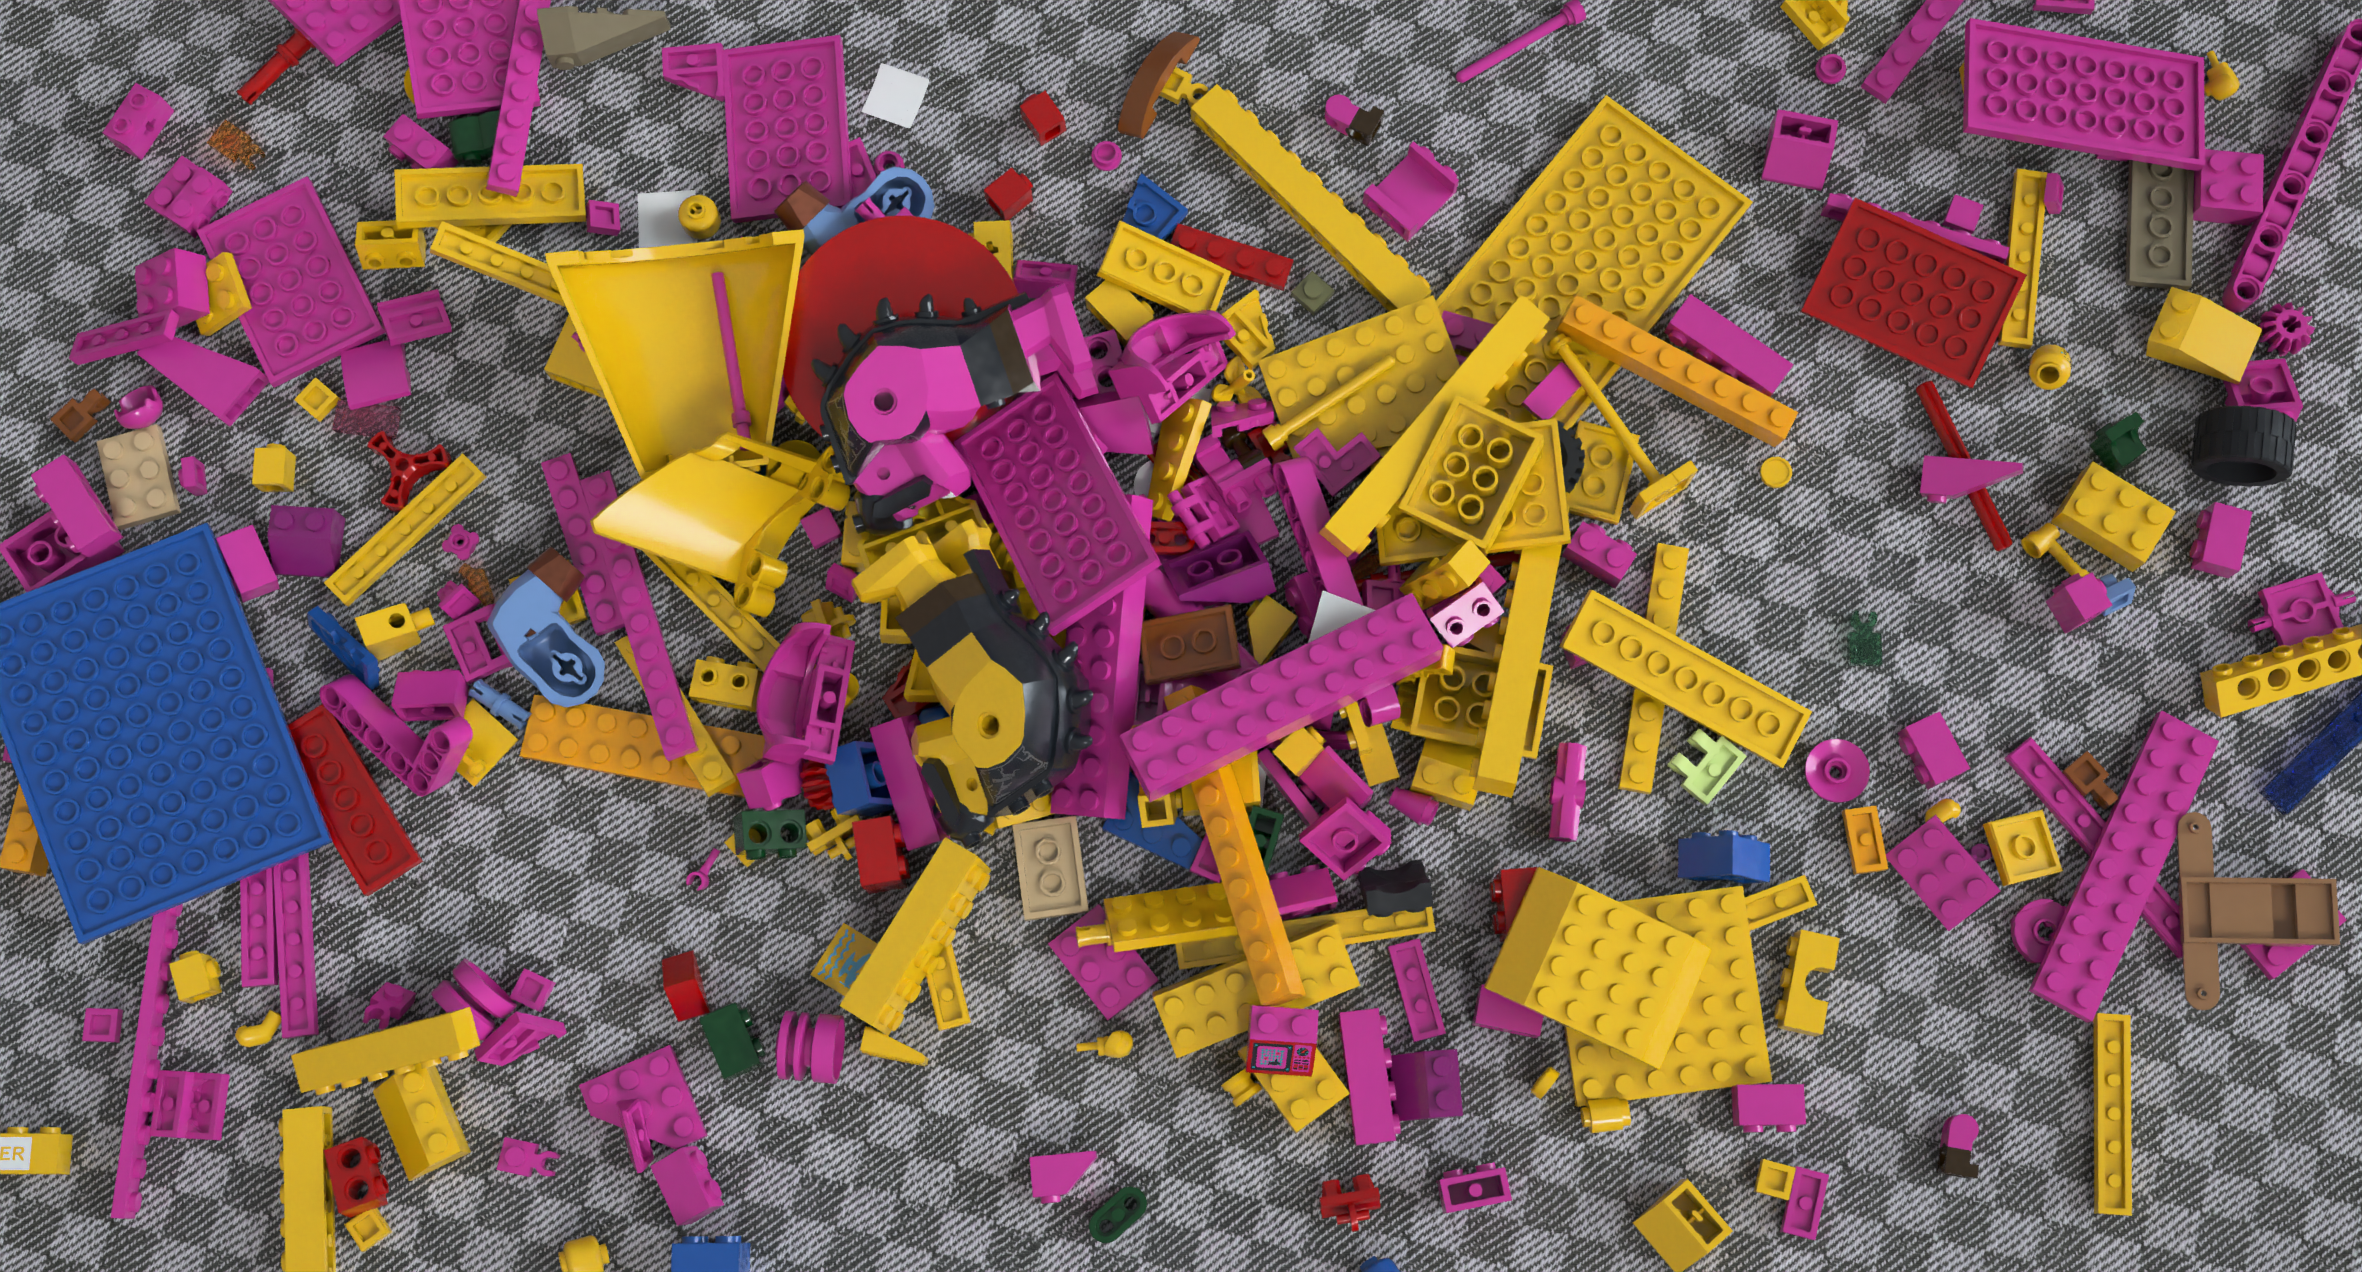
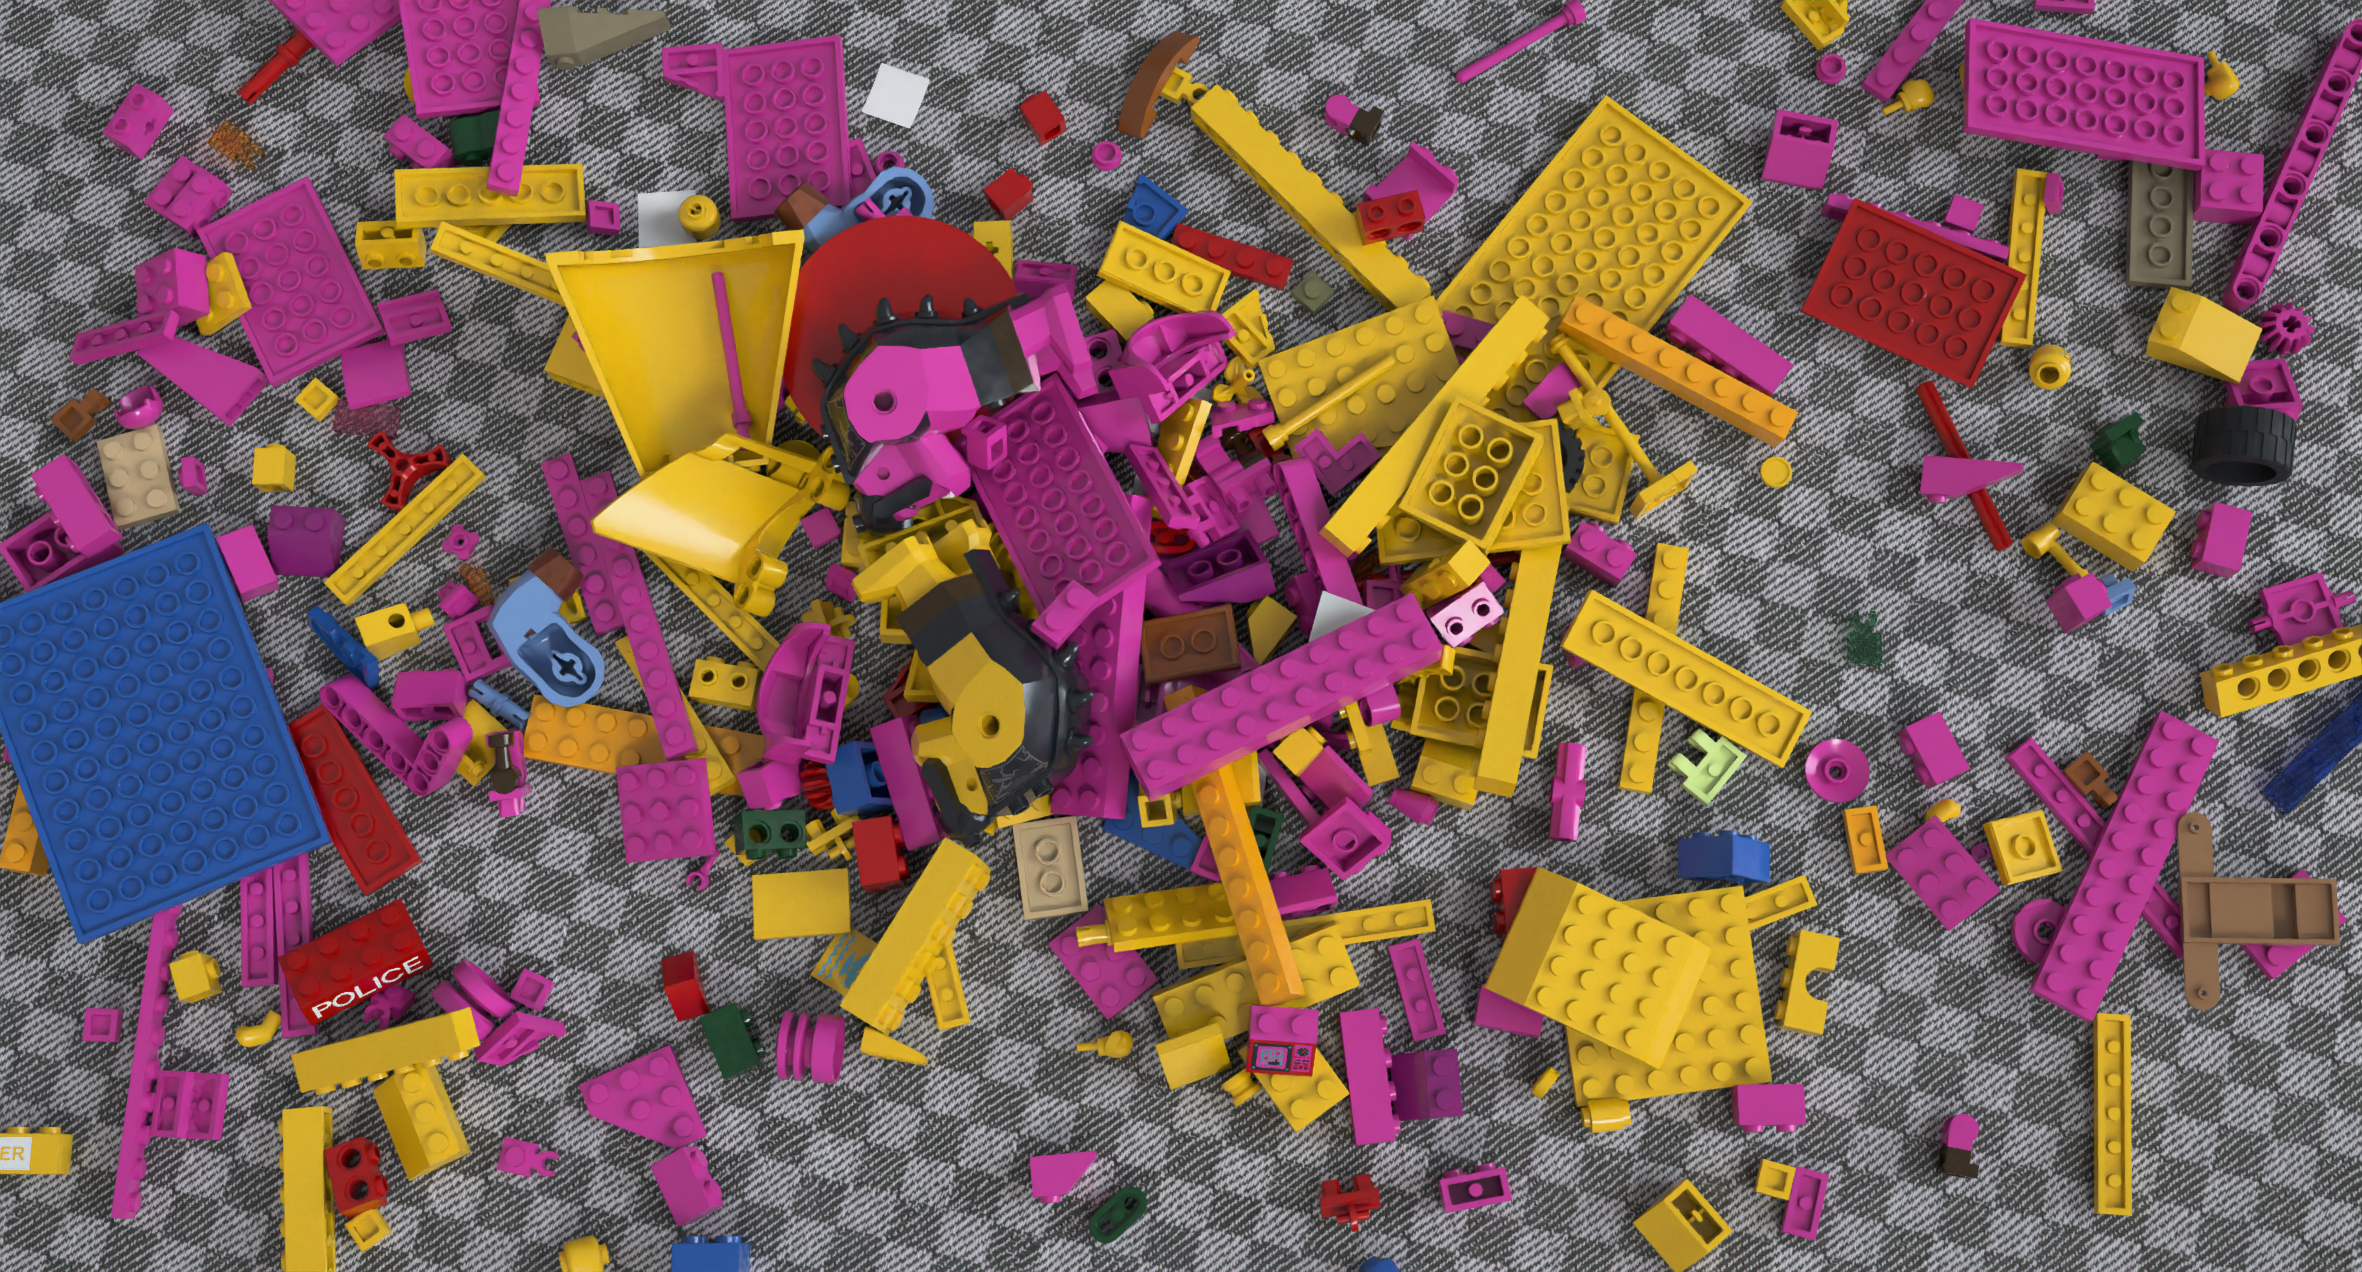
dark pink slope [616,1098,654,1173] -> none
black brick [1358,859,1434,917] -> none
none -> red brick [277,898,434,1026]
none -> hips [485,729,531,817]
none -> dark pink plate [616,758,716,863]
none -> yellow tile [752,868,852,941]
none -> dark pink brick [961,414,1007,471]
none -> dark pink plate [1031,579,1099,649]
none -> dark pink plate [1125,445,1200,530]
none -> yellow tile [1155,1022,1232,1090]
none -> red brick [1355,190,1426,246]
none -> yellow hips [1557,388,1611,430]
none -> yellow piece [1882,79,1935,116]

